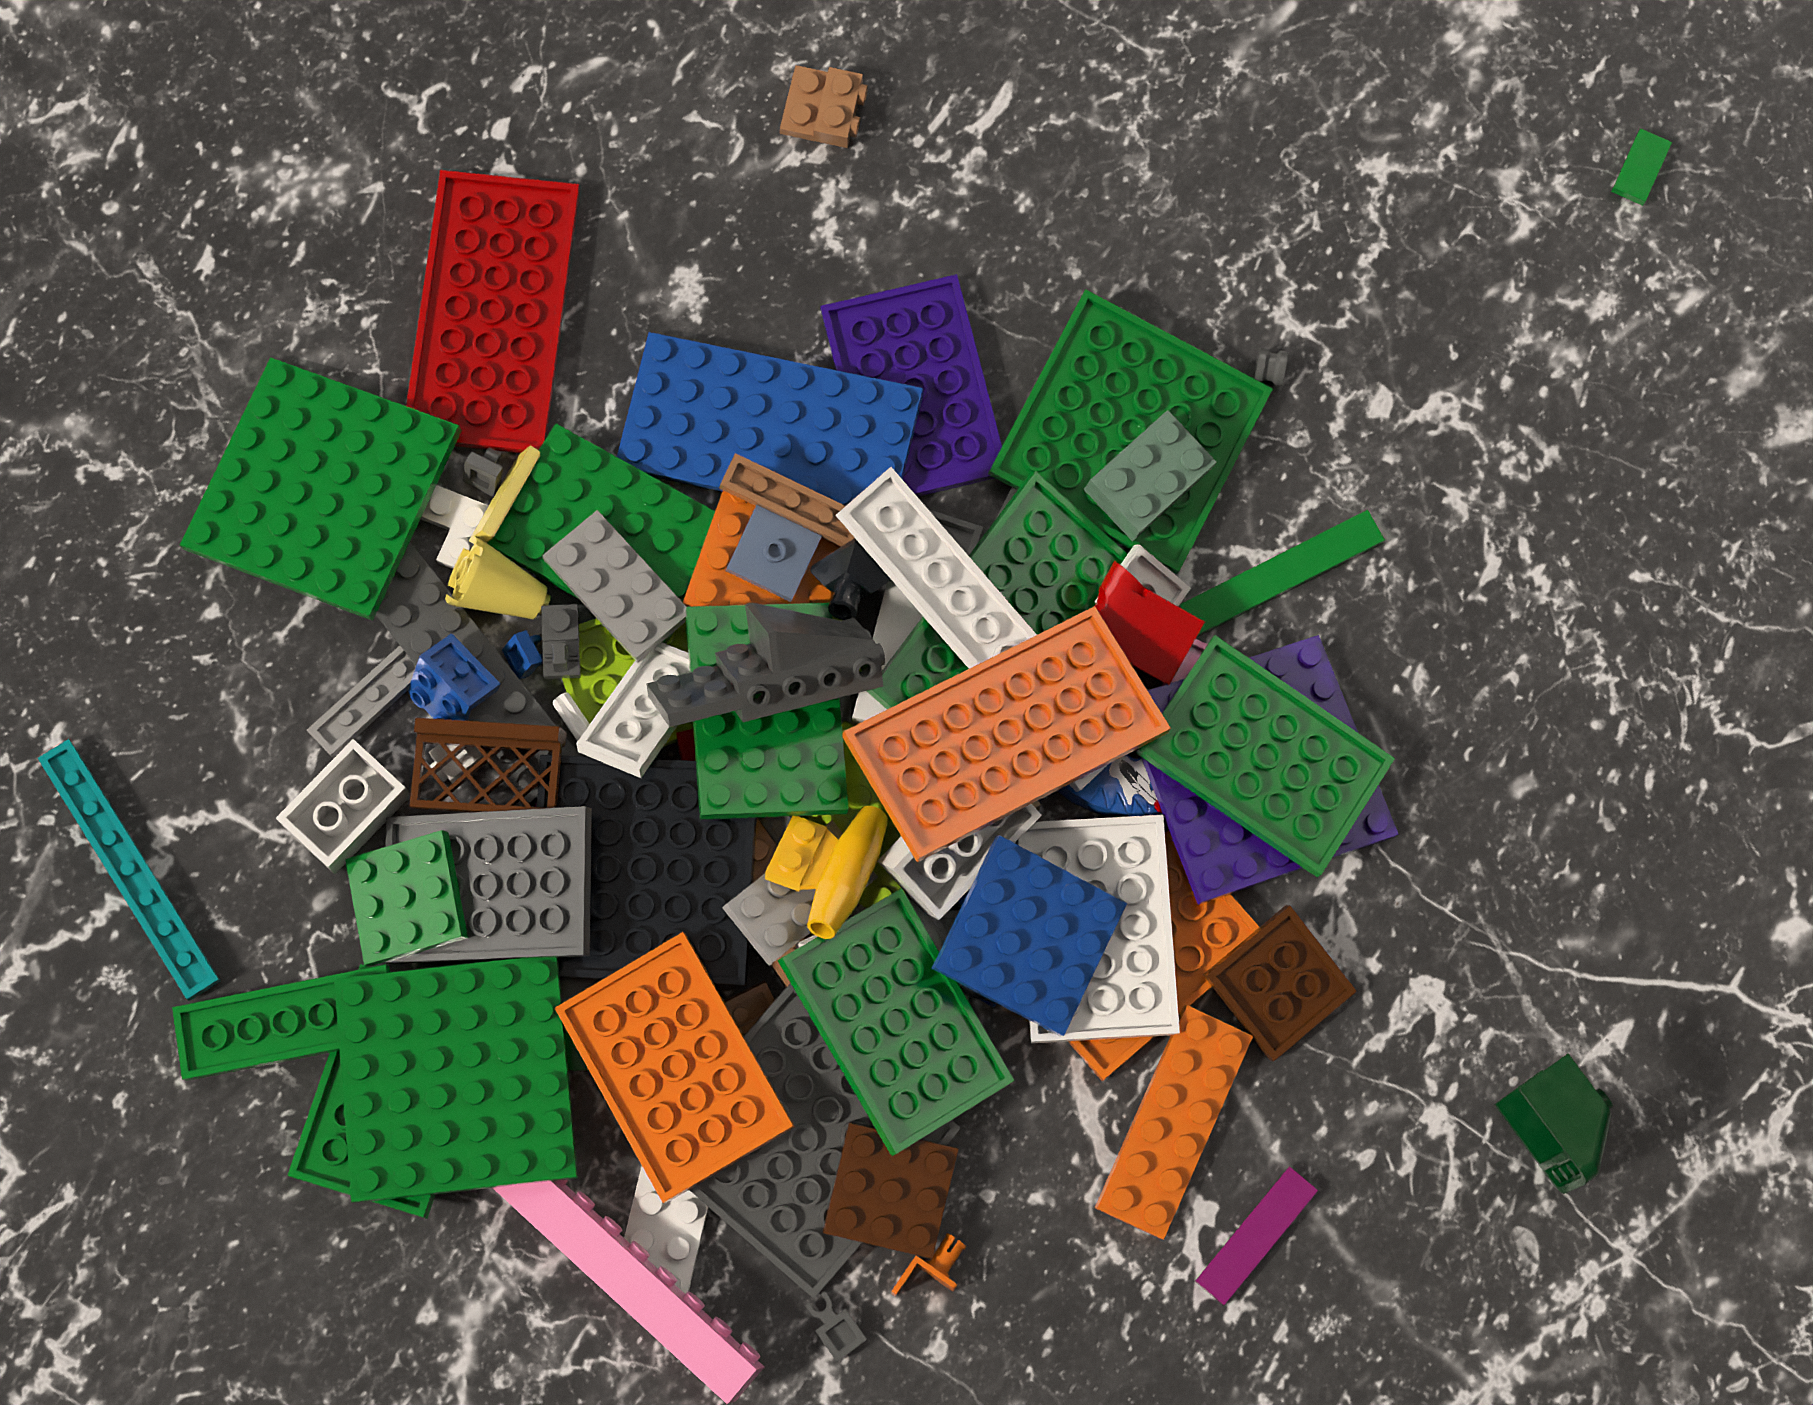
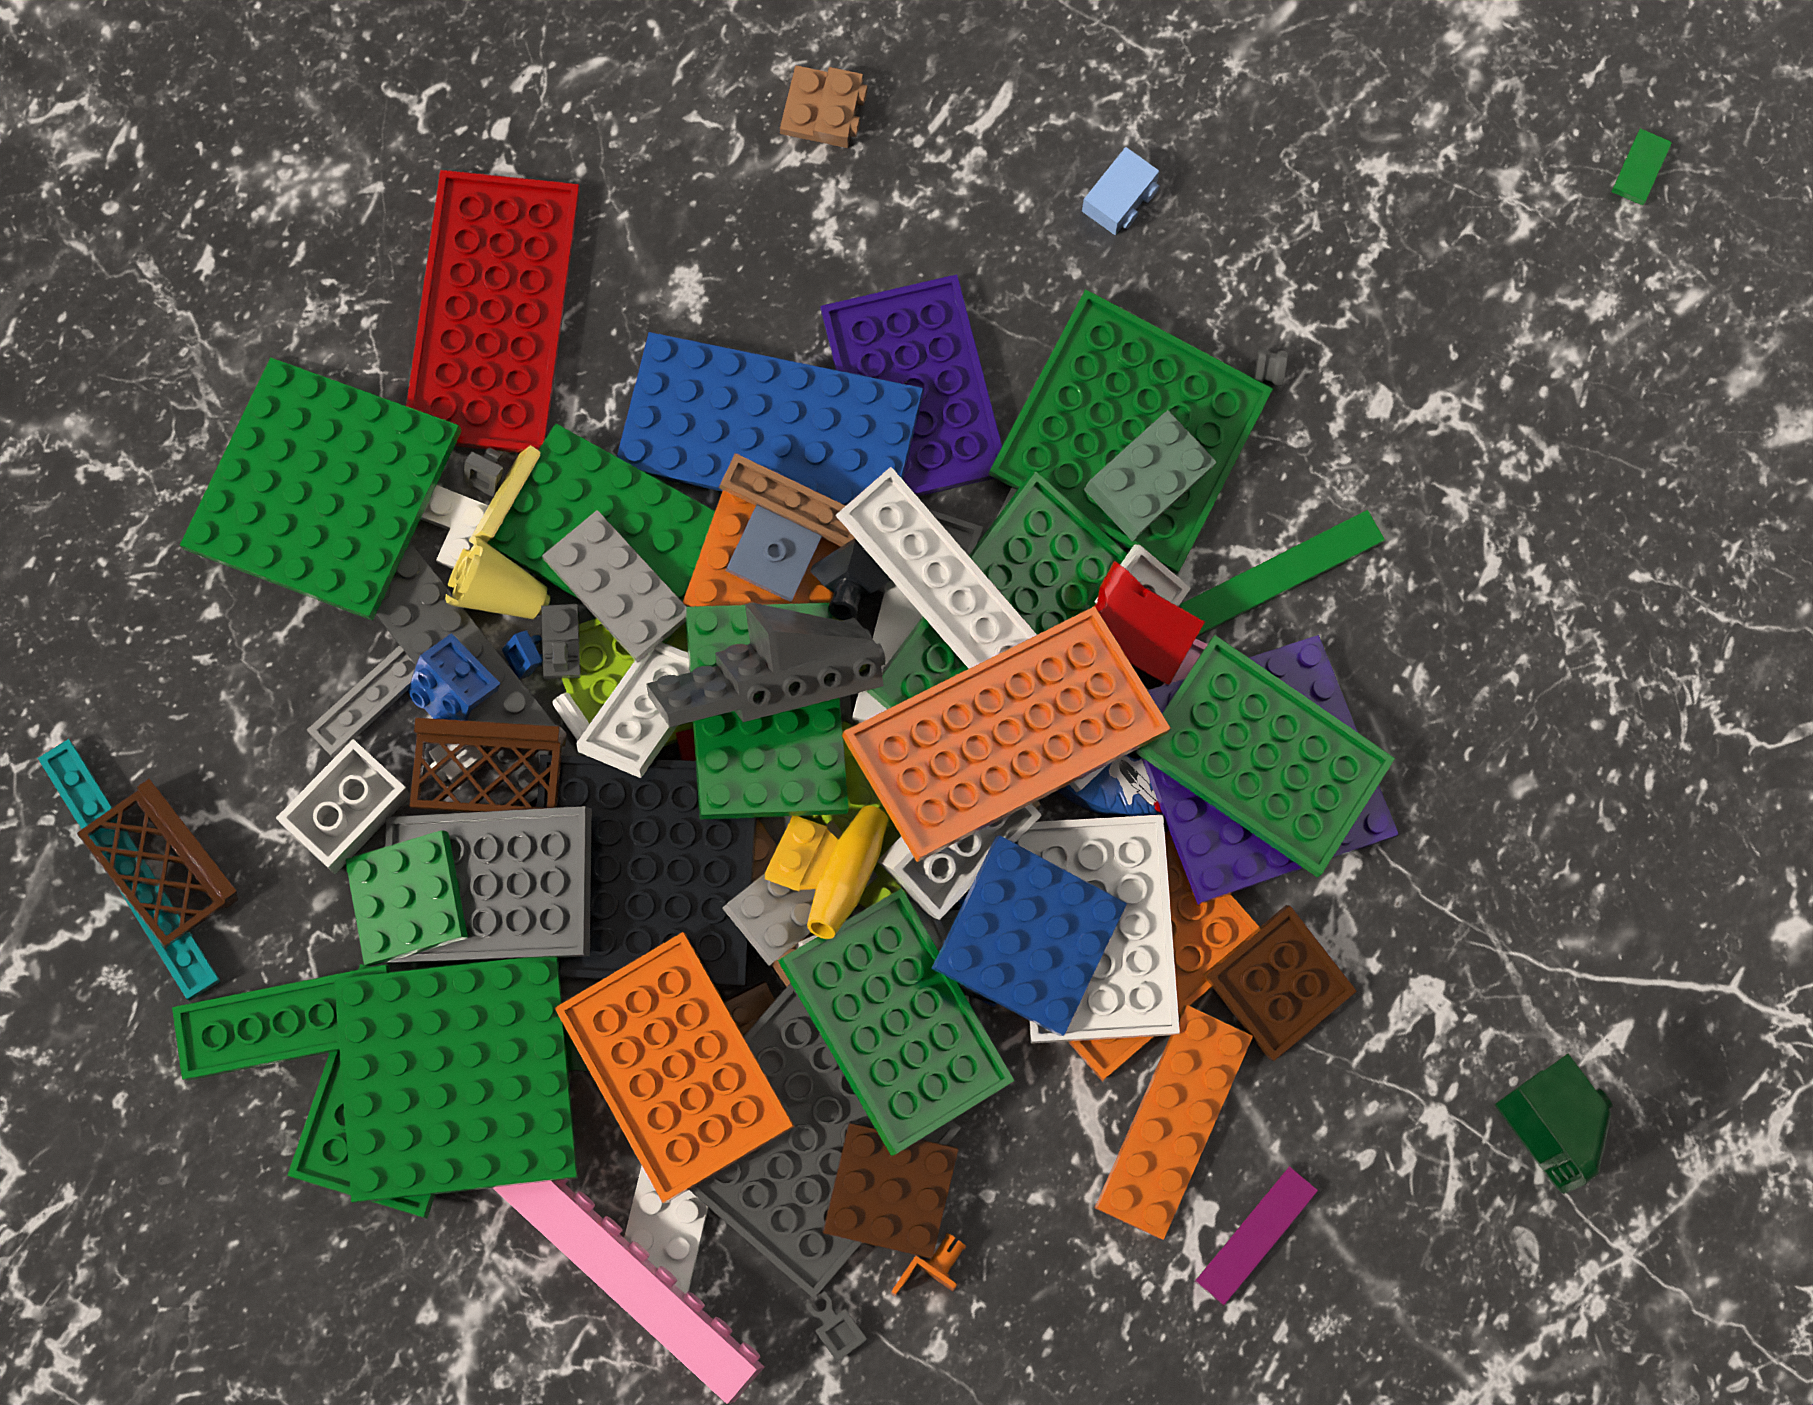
none -> reddish brown fence [77,779,238,949]
none -> light blue brick [1082,147,1160,235]

